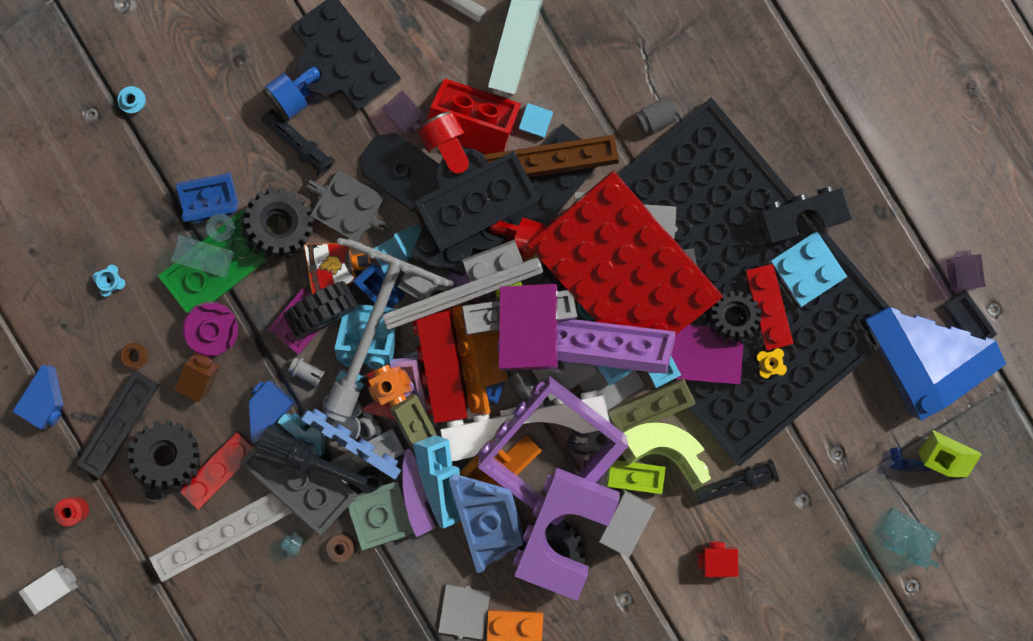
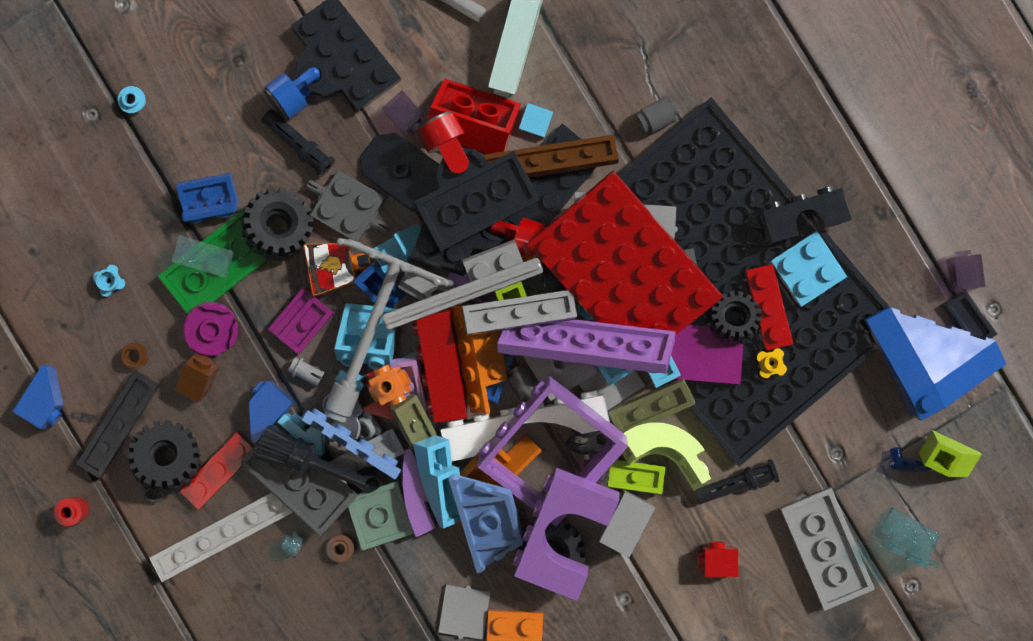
slope [18,565,78,615] -> none
clear light blue plate [206,214,235,241] -> none
black tyre [283,281,358,339] -> none
magenta tile [499,284,558,371] -> none
none -> light grey plate [779,487,875,611]

